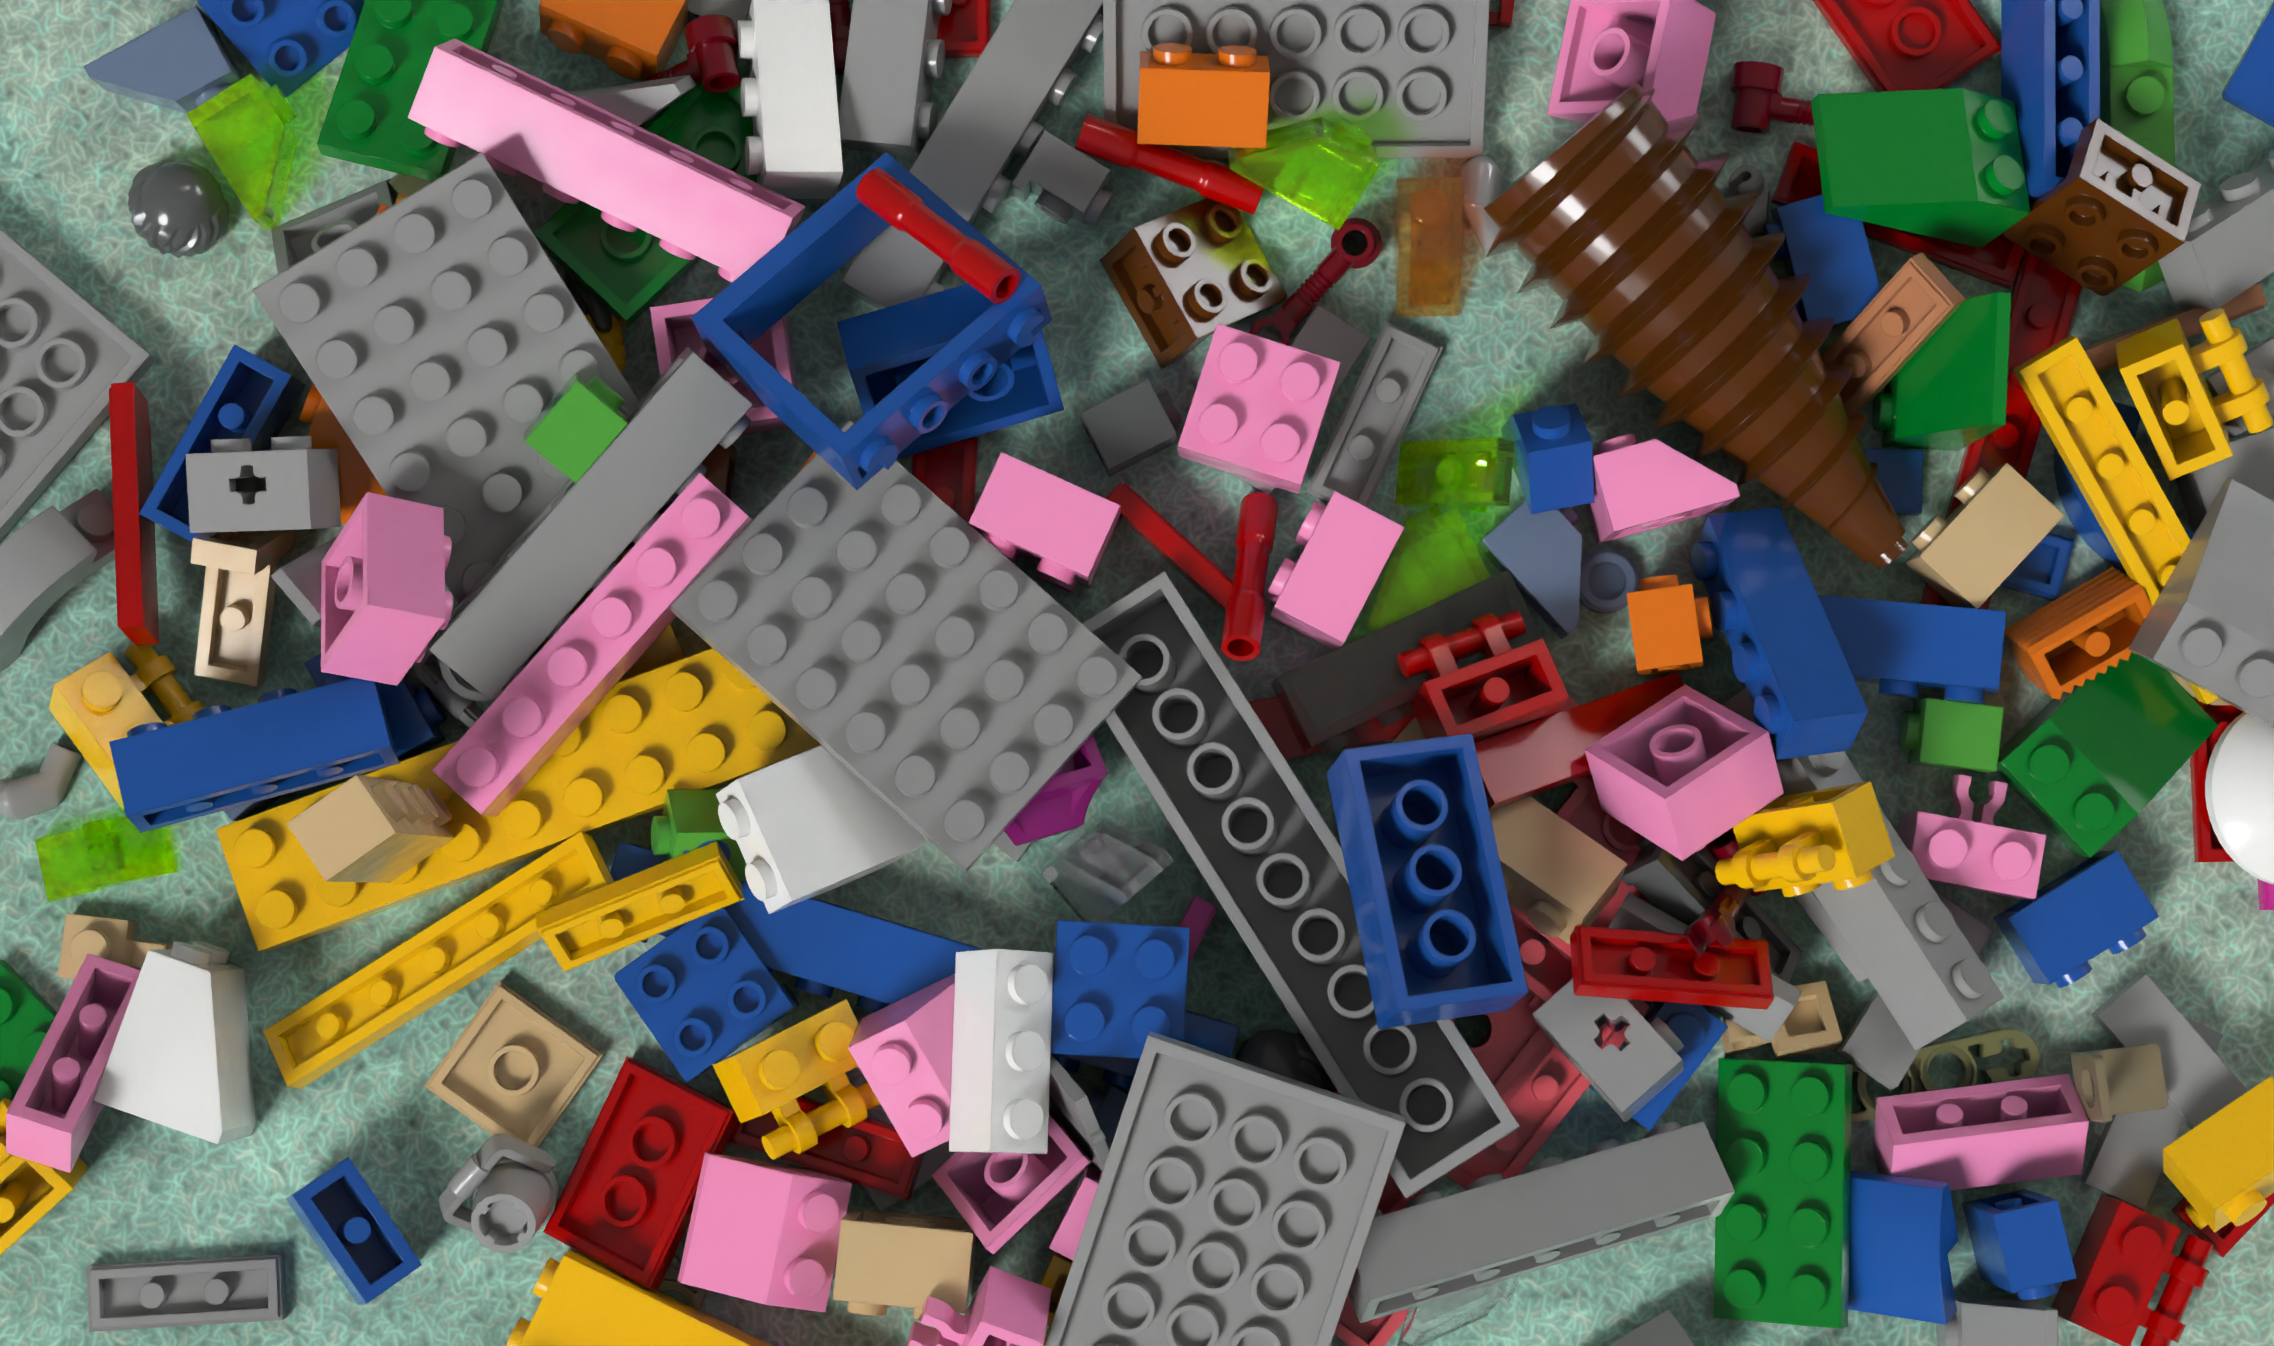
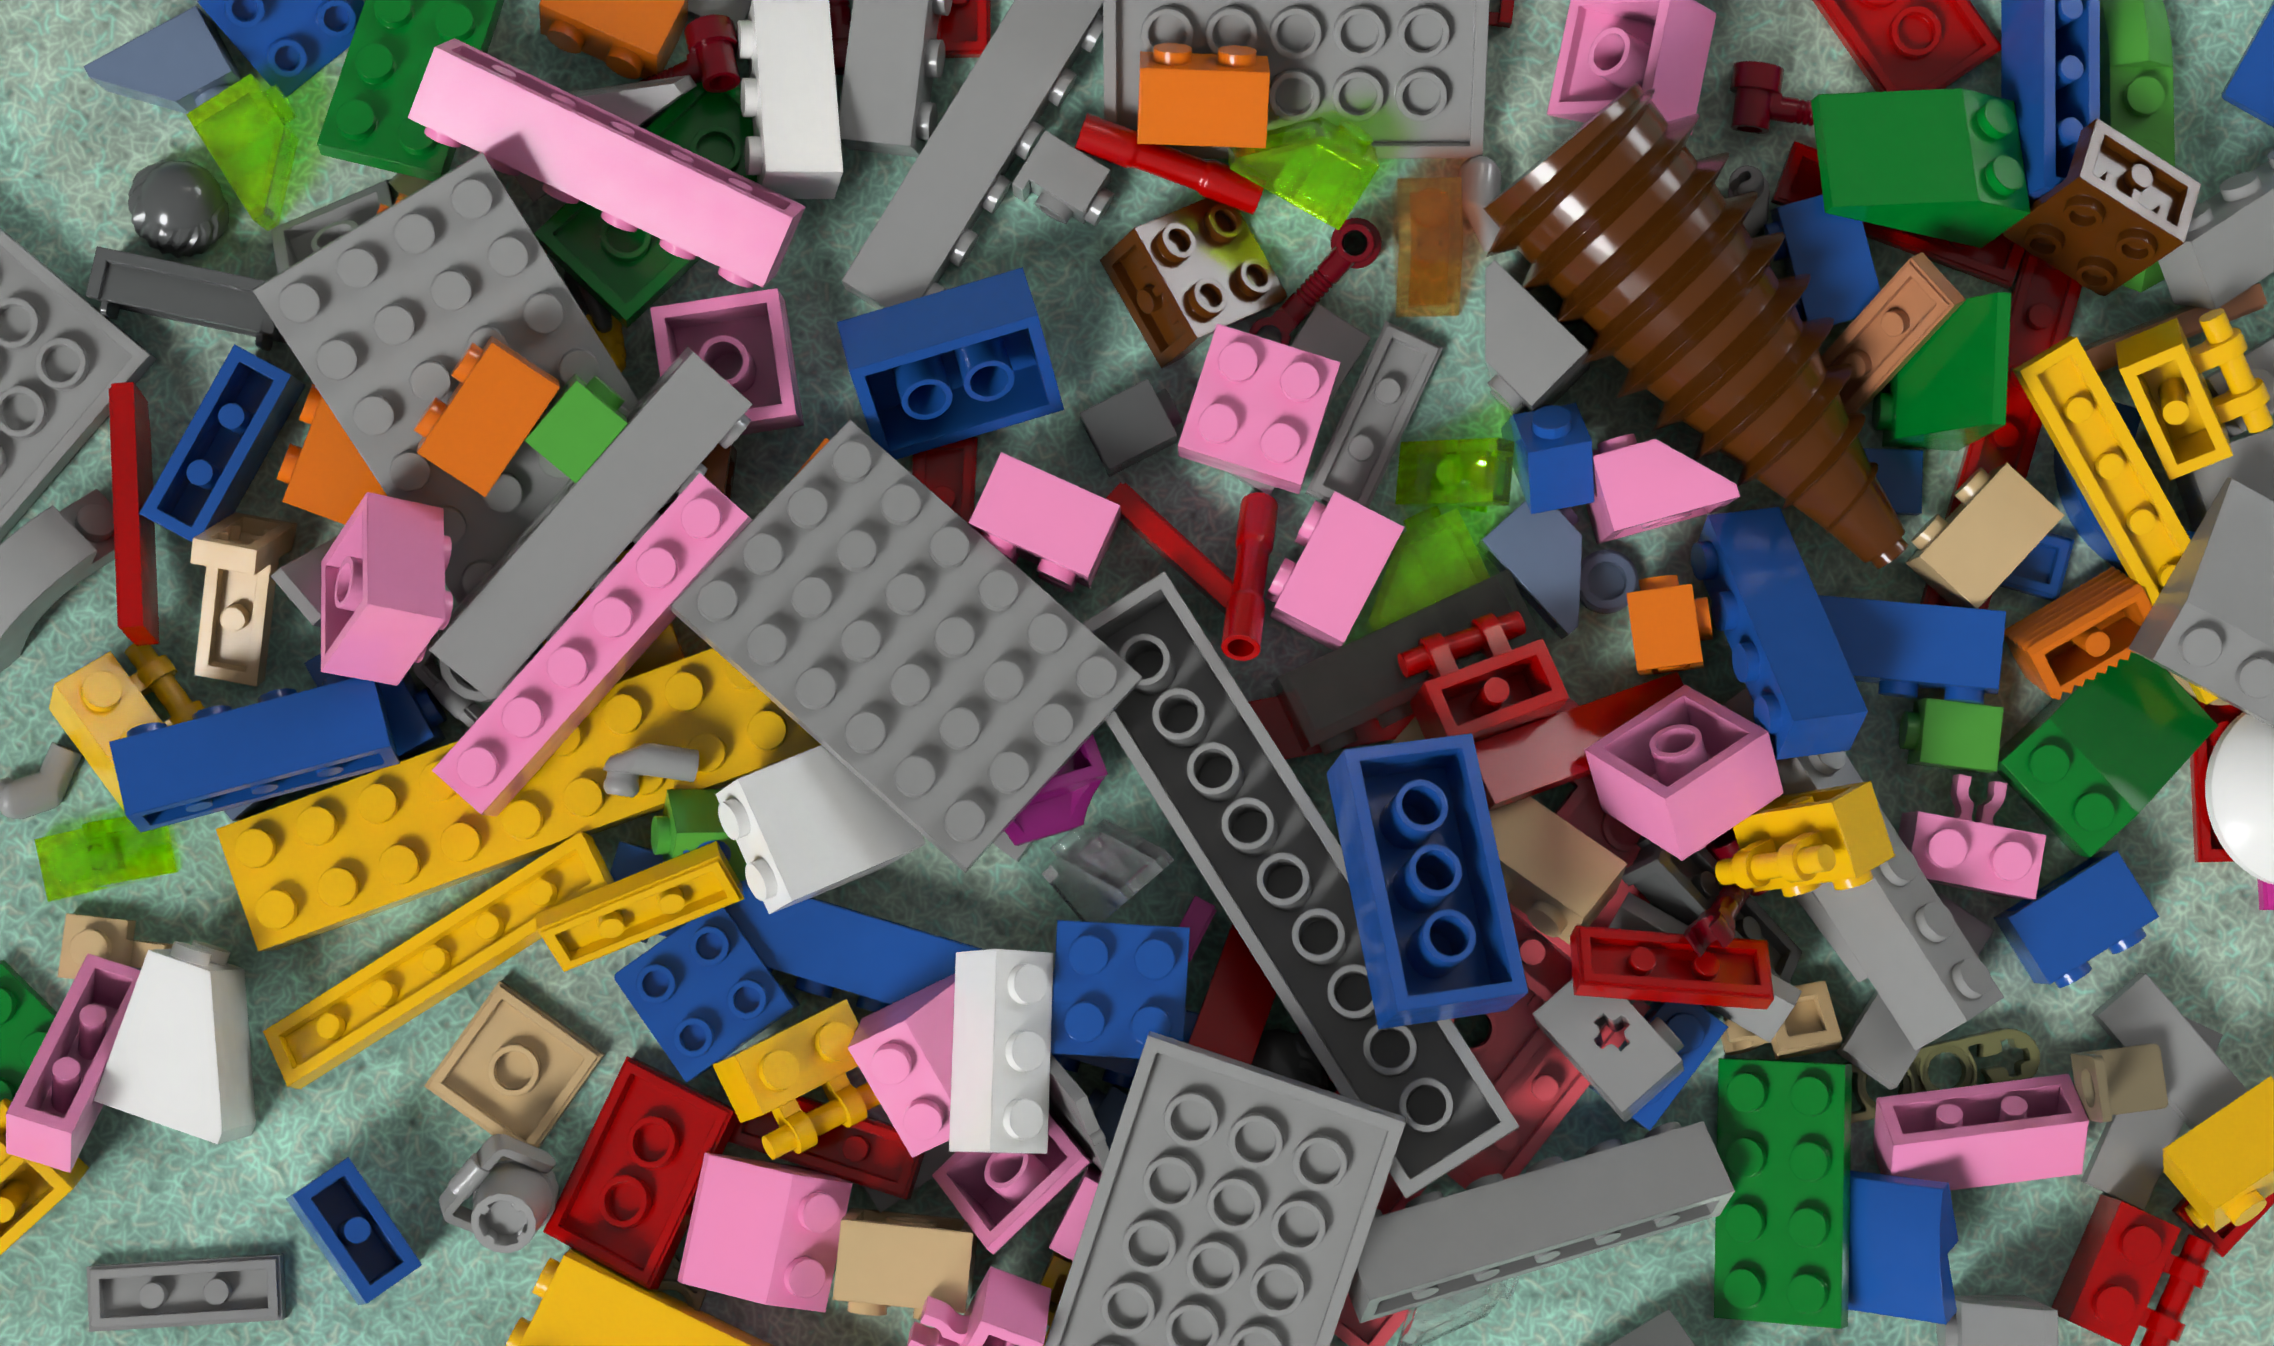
light grey brick [185,436,341,533] -> none
tan brick [286,775,455,883] -> none
blue window [691,152,1052,490] -> none
red piece [856,168,1021,304] -> none
blue brick [1962,1189,2077,1300] -> none
none -> dark grey container [85,246,287,351]
none -> orange brick [414,336,560,497]
none -> light grey arm [603,743,699,797]
none -> red tile [1188,923,1276,1065]
none -> light grey slope [1485,260,1590,415]

